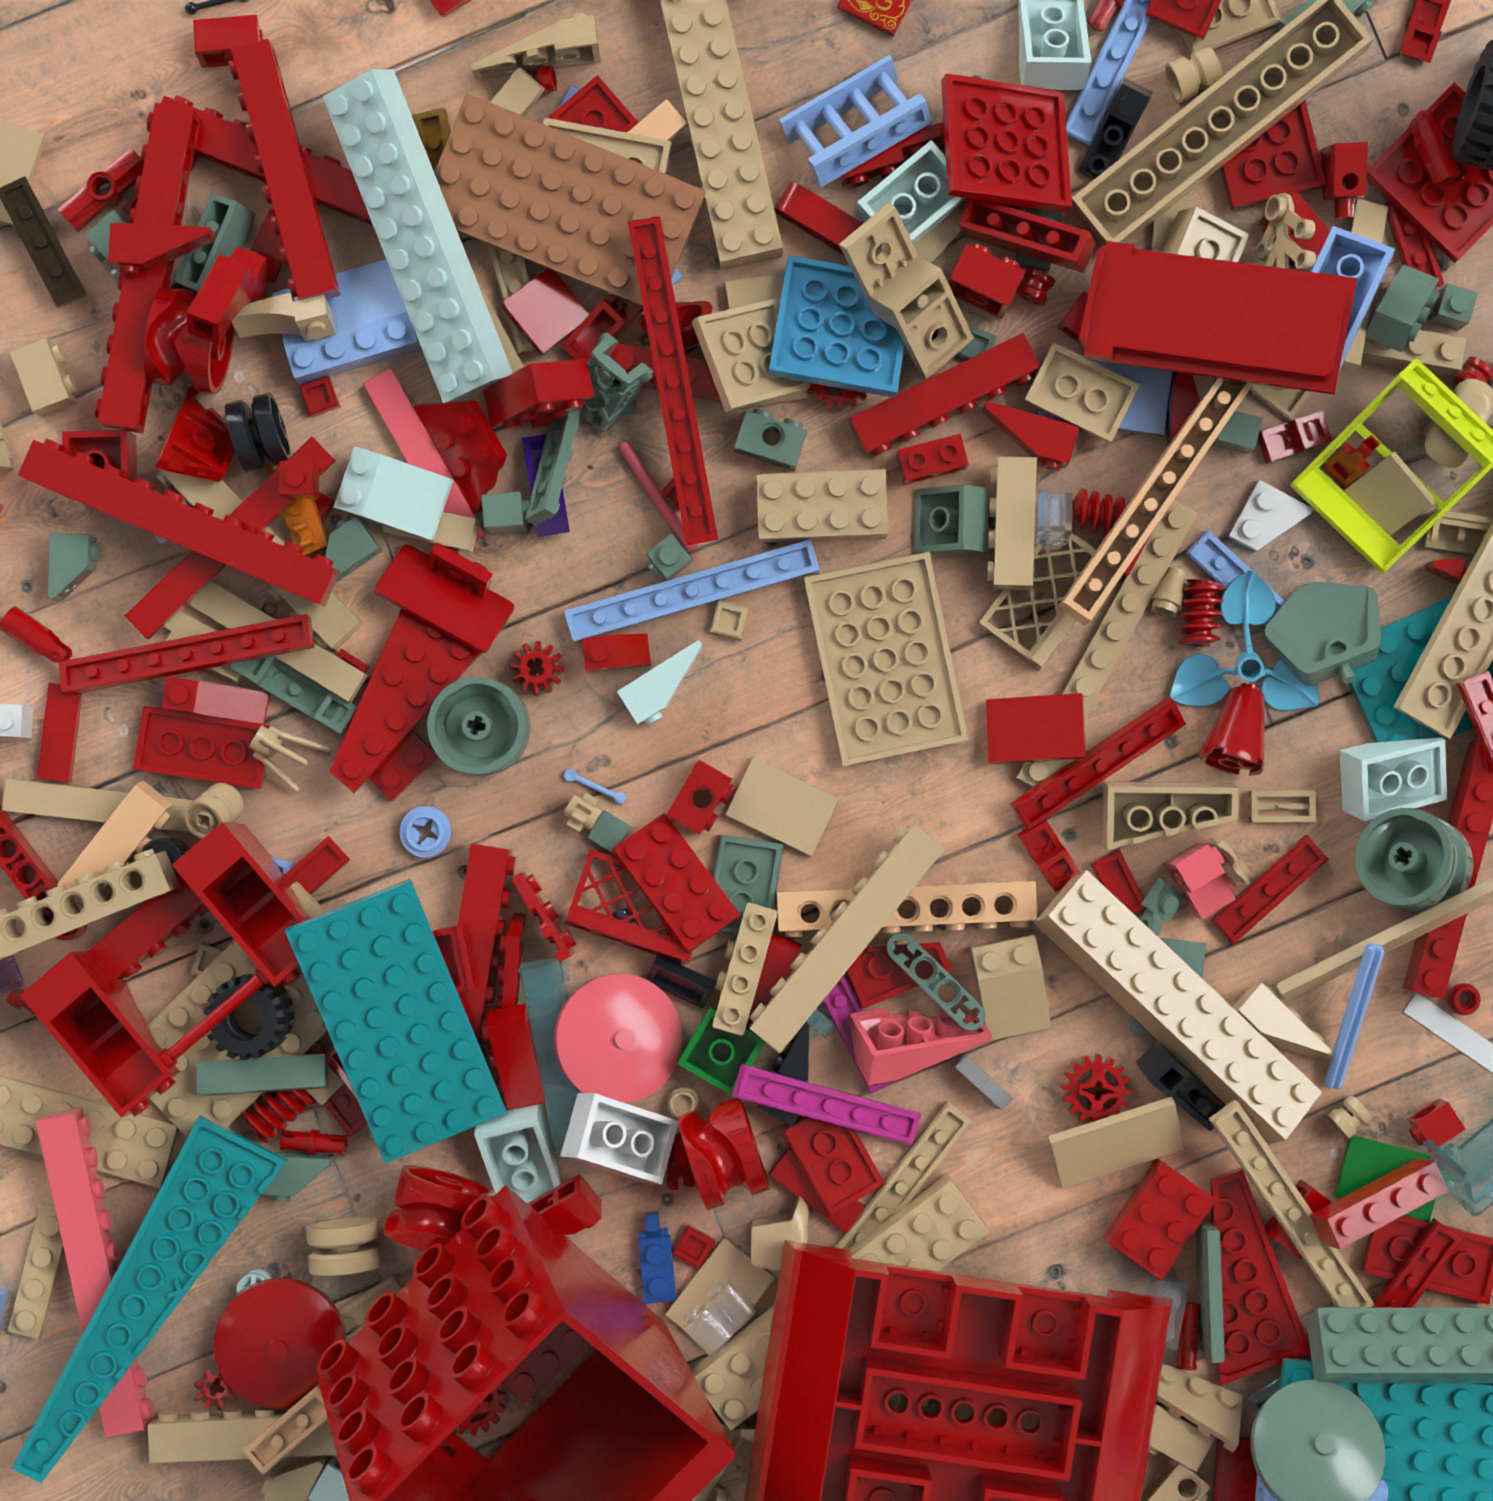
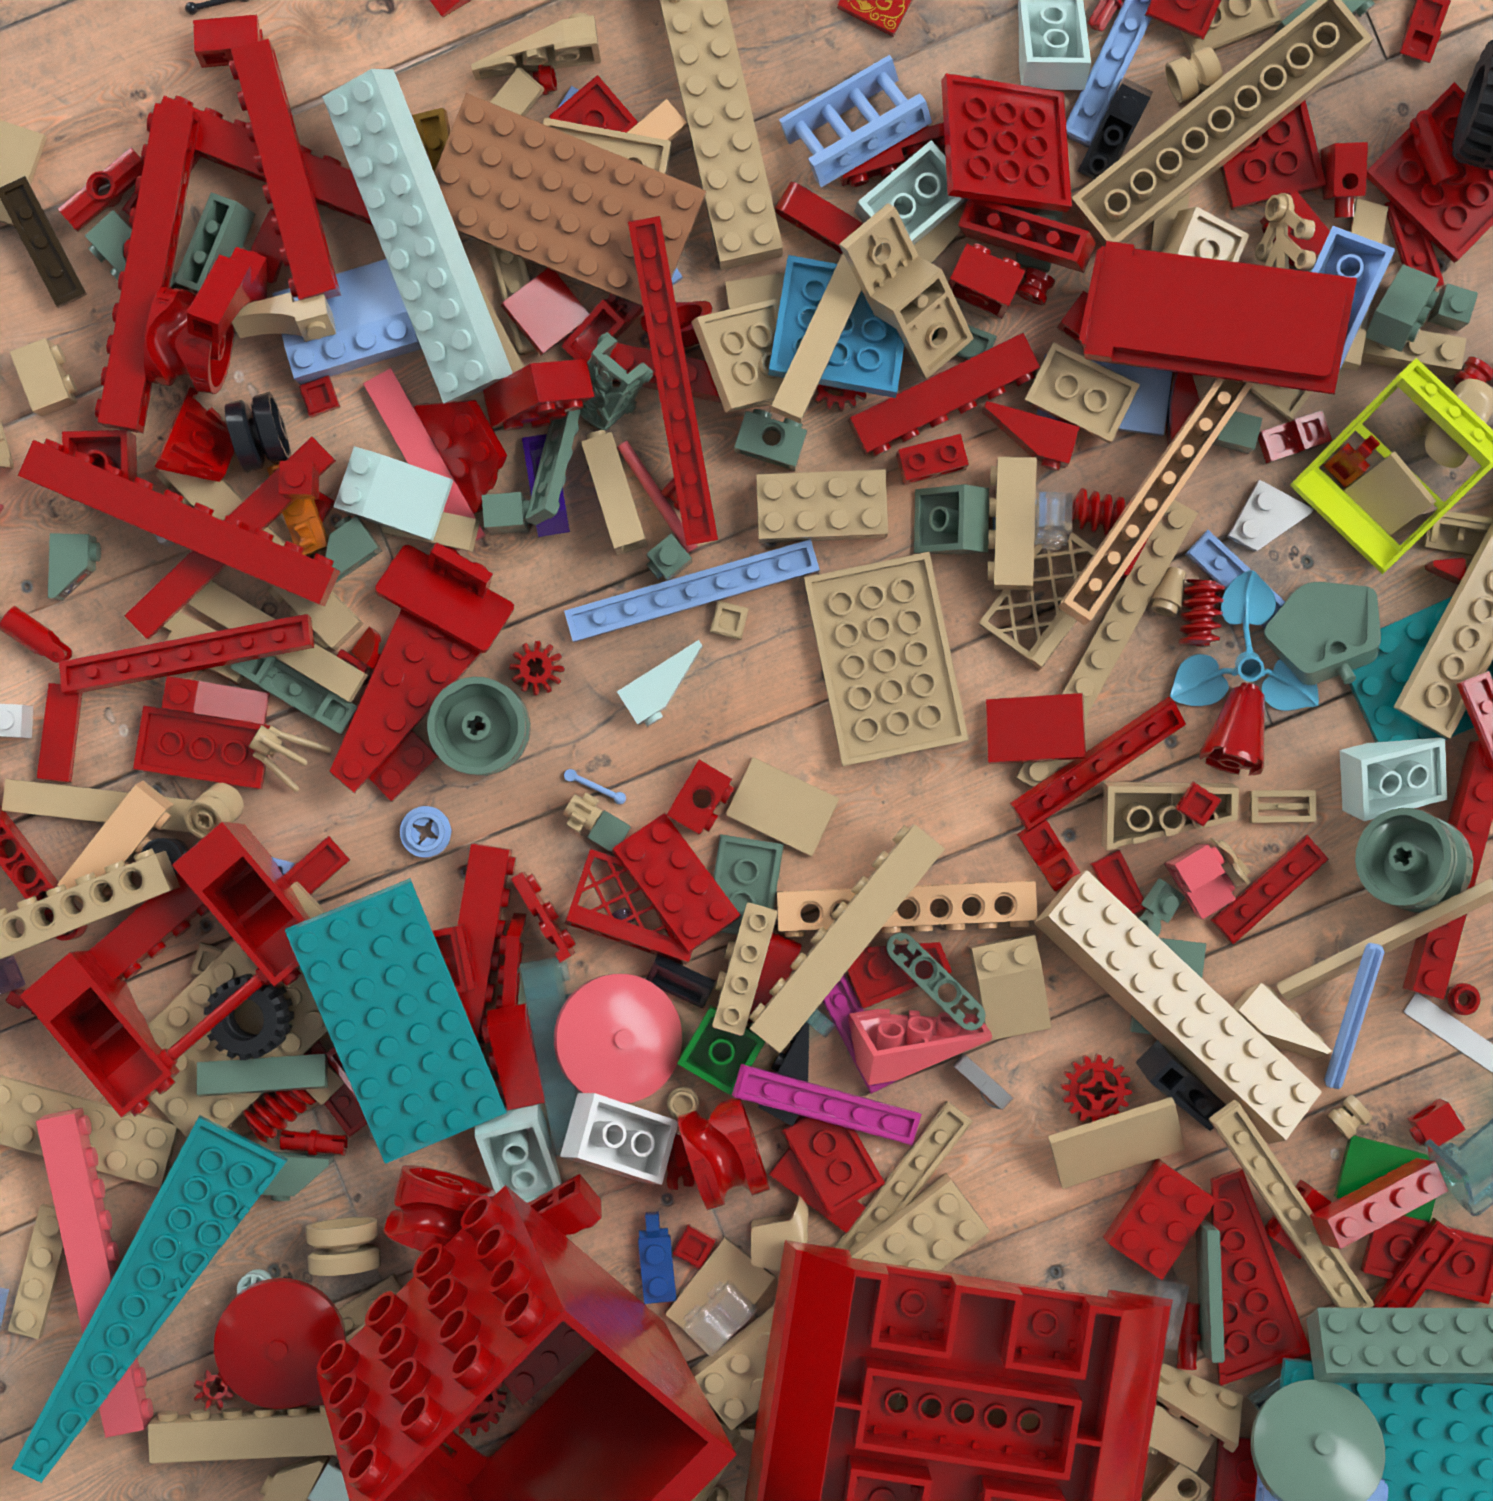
red slope [108,223,216,275] -> none
light nougat tile [242,1384,328,1475] -> none
red slope [582,633,651,673] -> none
none -> red tile [351,626,381,669]
none -> tan slope [581,430,648,555]
none -> tan tile [770,253,862,423]
none -> red tile [1175,781,1221,827]

